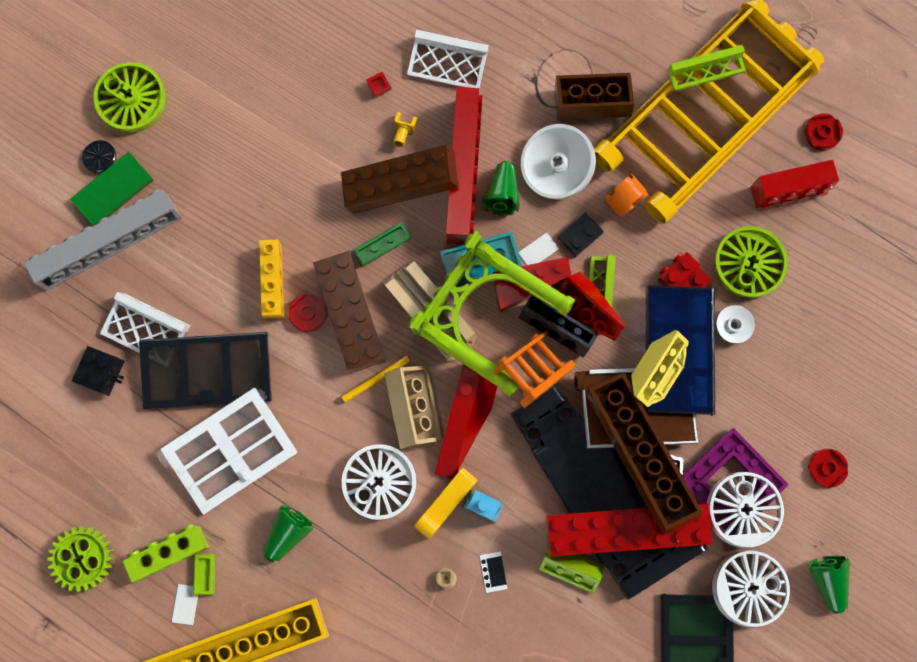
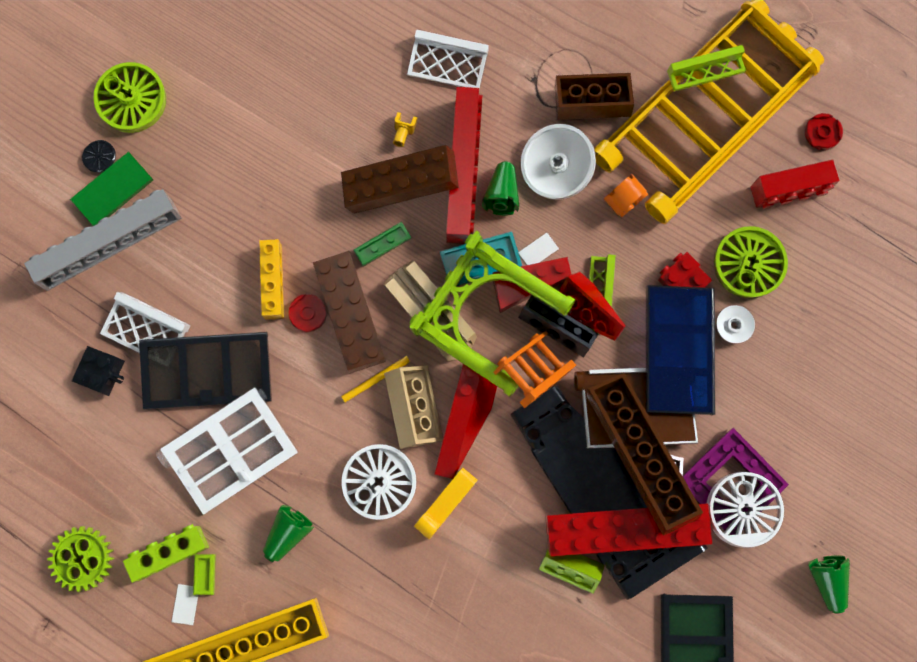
red plate [366,71,391,97] -> none
tan tile [436,568,457,589] -> none
medium azure torso [463,489,504,523] -> none
black sticker [480,552,507,593] -> none
black plate [557,212,604,257] -> none
light yellow wedge [631,330,689,407] -> none
white piece [712,550,790,627] -> none
red tile [808,449,848,488] -> none

